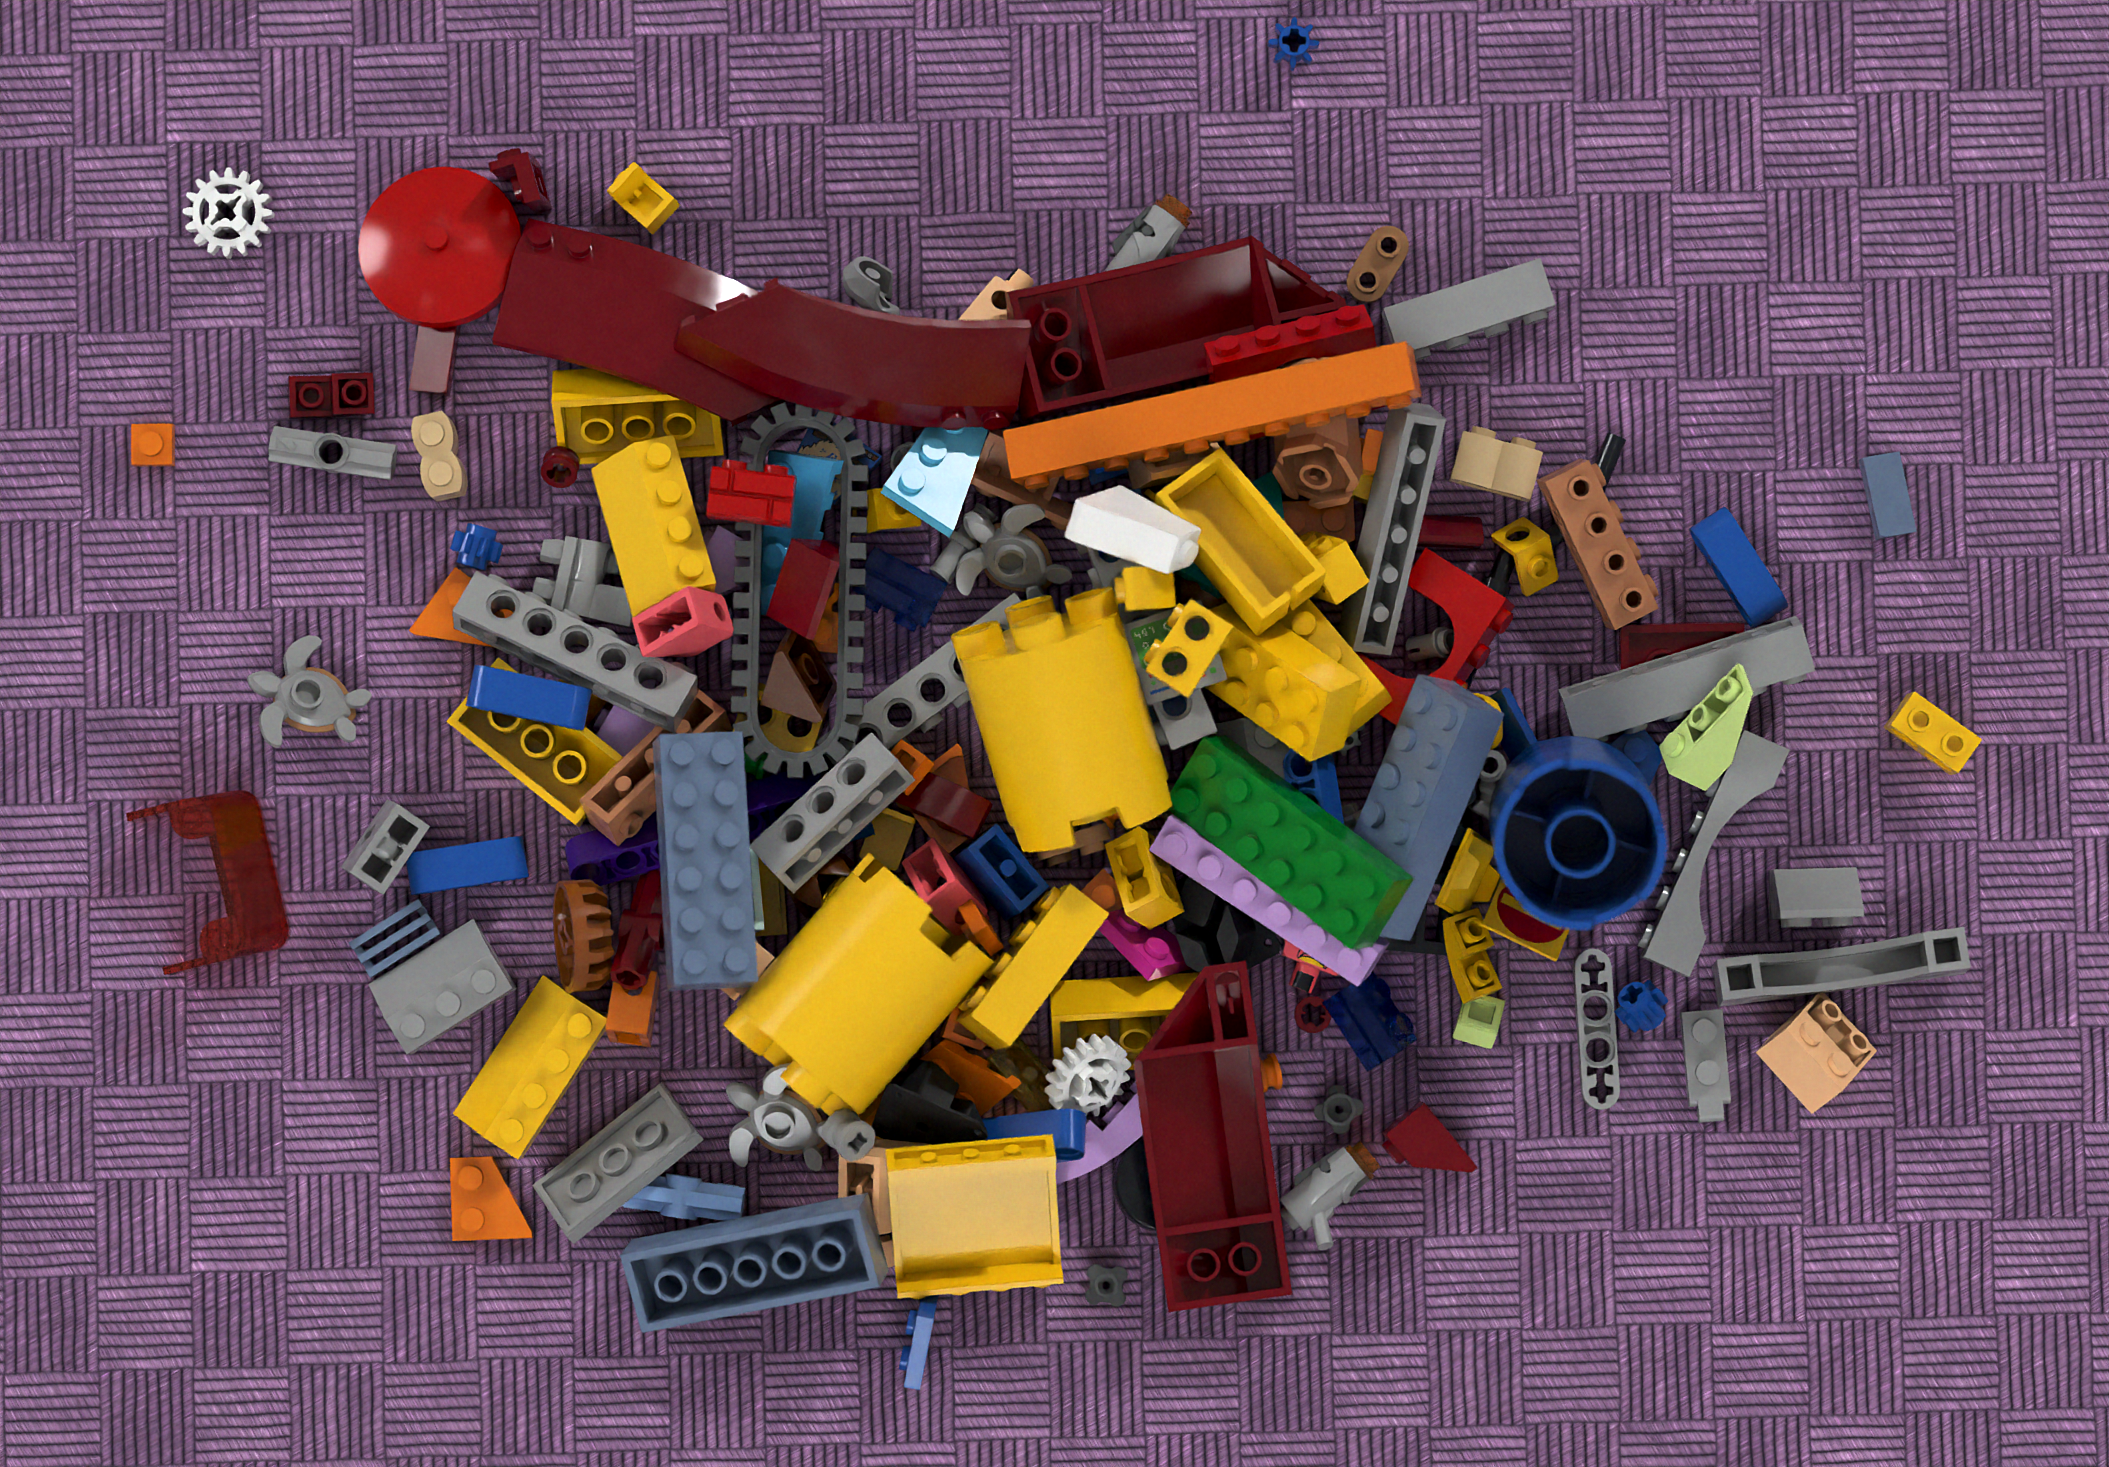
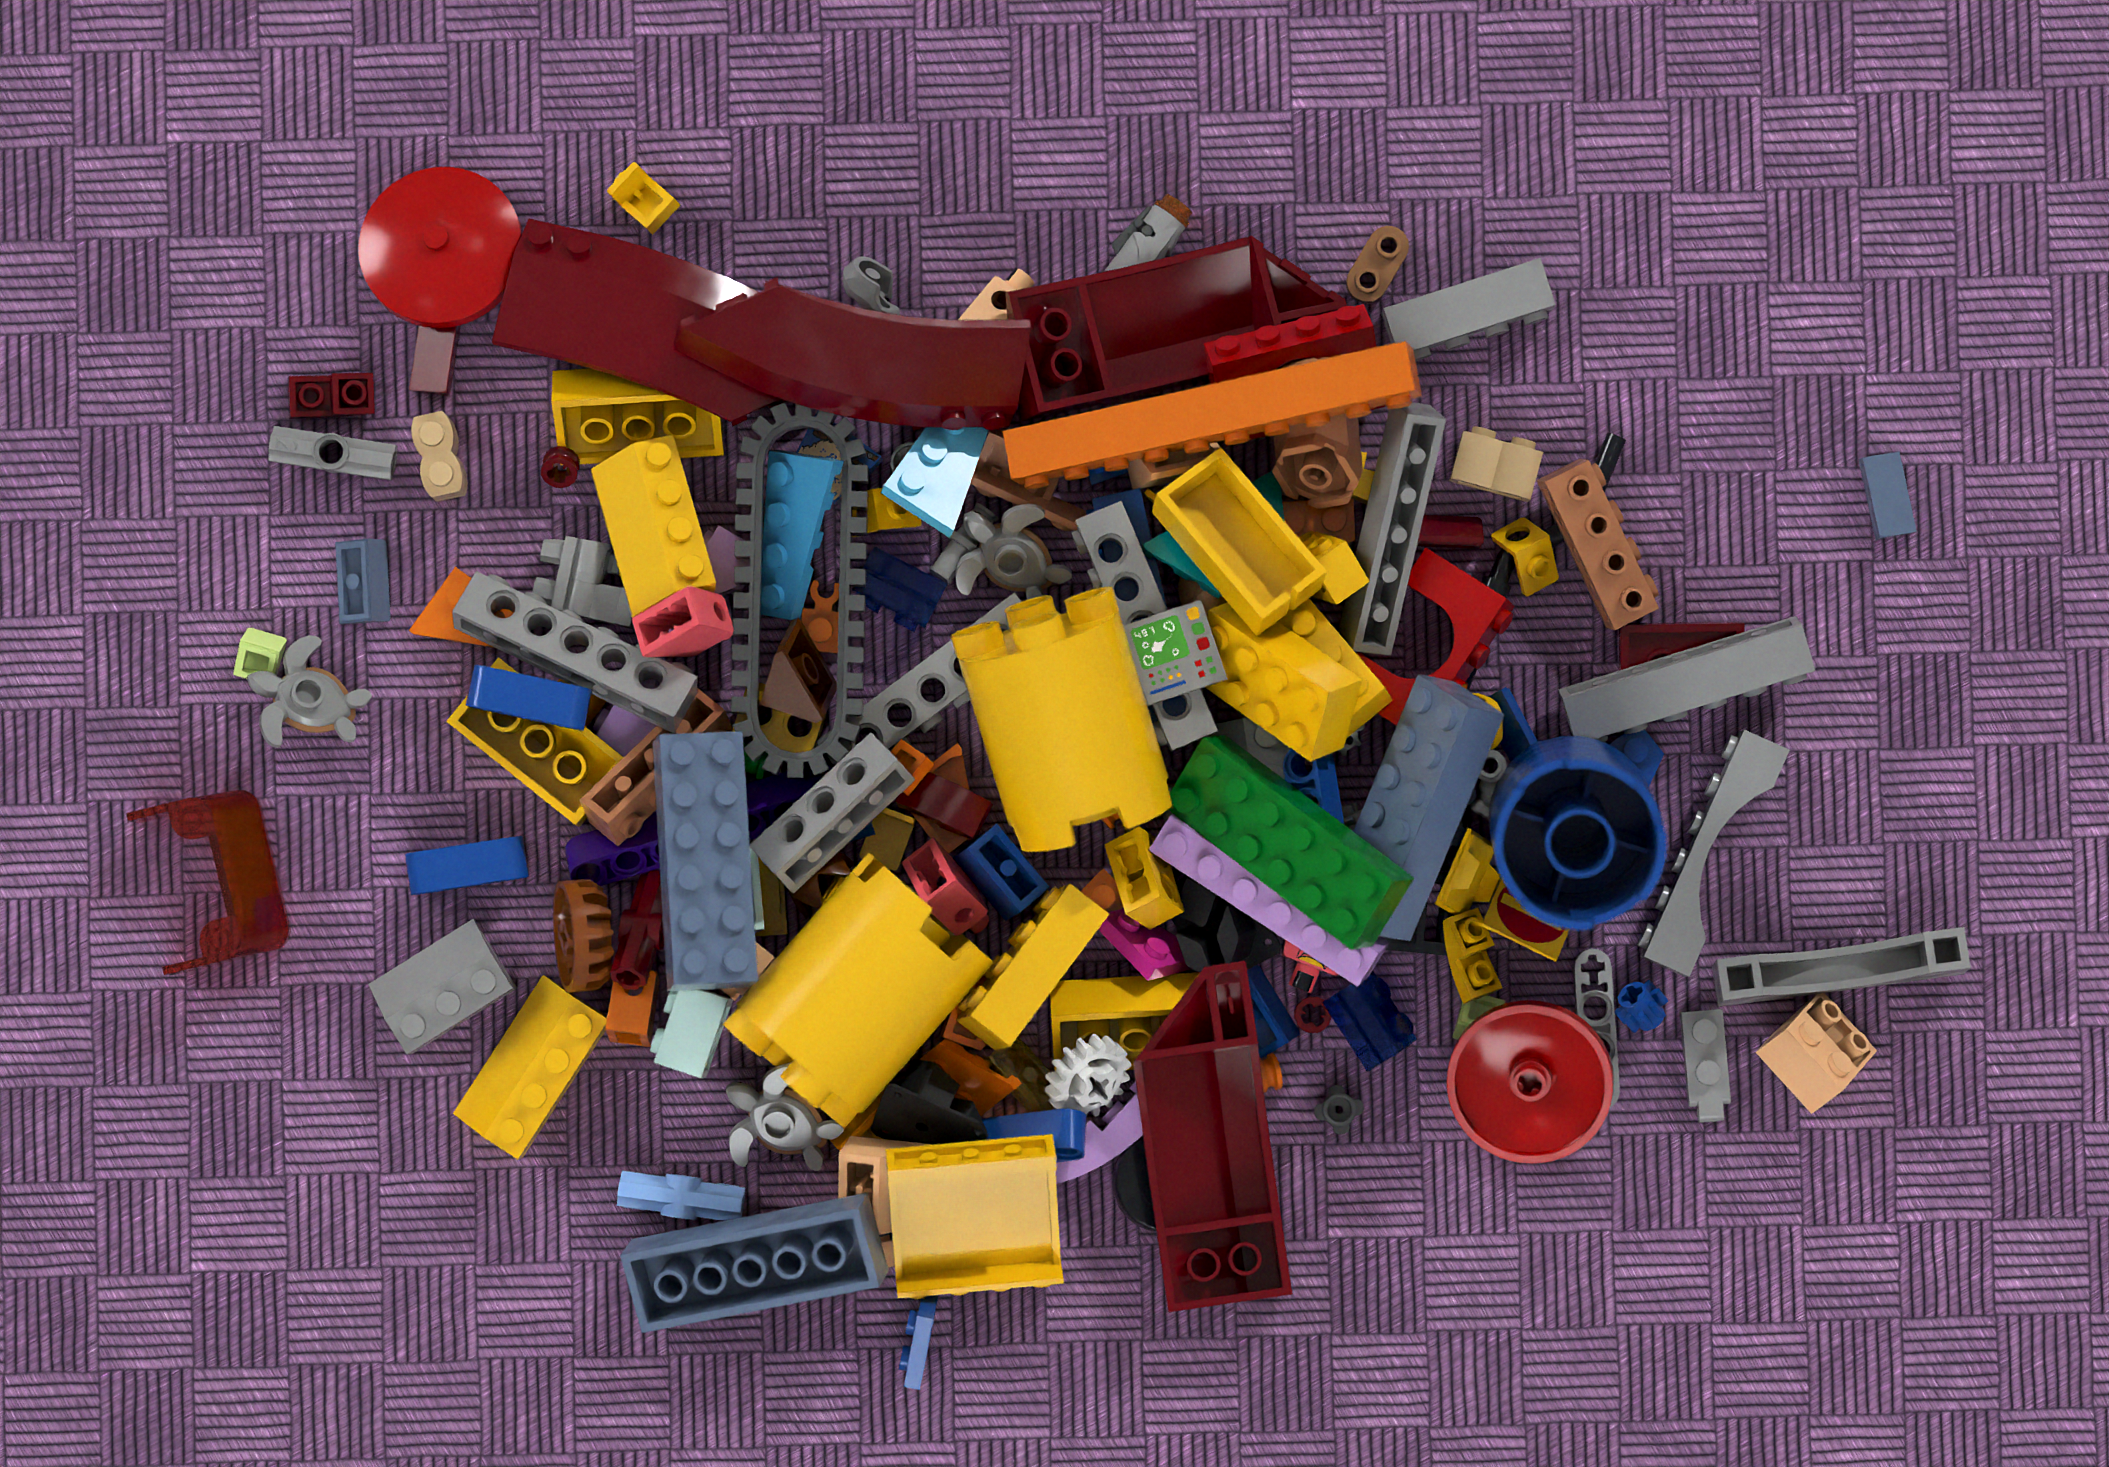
orange plate [131,424,175,466] -> none
white gear [183,167,275,259] -> none
light grey brick [341,799,430,895] -> none
sand blue tile [349,899,442,978] -> none
blue gear [450,523,504,571] -> none
orange wing [450,1156,534,1241] -> none
dark red bracket [488,148,552,214] -> none
light grey tile [532,1082,704,1244] -> none
red brick [706,460,797,528] -> none
dark red slope [766,538,840,640] -> none
light grey wheel [822,1109,875,1161] -> none
orange plate [958,899,1004,956] -> none
medium nougat plate [1036,823,1111,867] -> none
white slope [1064,485,1201,574] -> none
dark grey plate [1085,1264,1128,1307] -> none
yellow slope [1114,566,1176,613] -> none
yellow brick [1143,599,1233,699] -> none
blue gear [1267,17,1319,71] -> none
light grey piece [1280,1141,1381,1250] -> none
orange plate [1360,428,1384,477] -> none
dark red slope [1381,1101,1478,1173] -> none
light grey pin [1405,626,1454,662] -> none
yellowish green slope [1659,663,1753,791] -> none
blue beam [1689,506,1788,629] -> none
light grey slope [1768,867,1864,928] -> none
yellow brick [1883,691,1982,775] -> none
none -> yellowish green slope [233,628,287,679]
none -> sand blue slope [335,538,390,624]
none -> light aqua brick [650,989,733,1078]
none -> blue slope [1247,965,1300,1058]
none -> red dish [1446,1000,1614,1164]

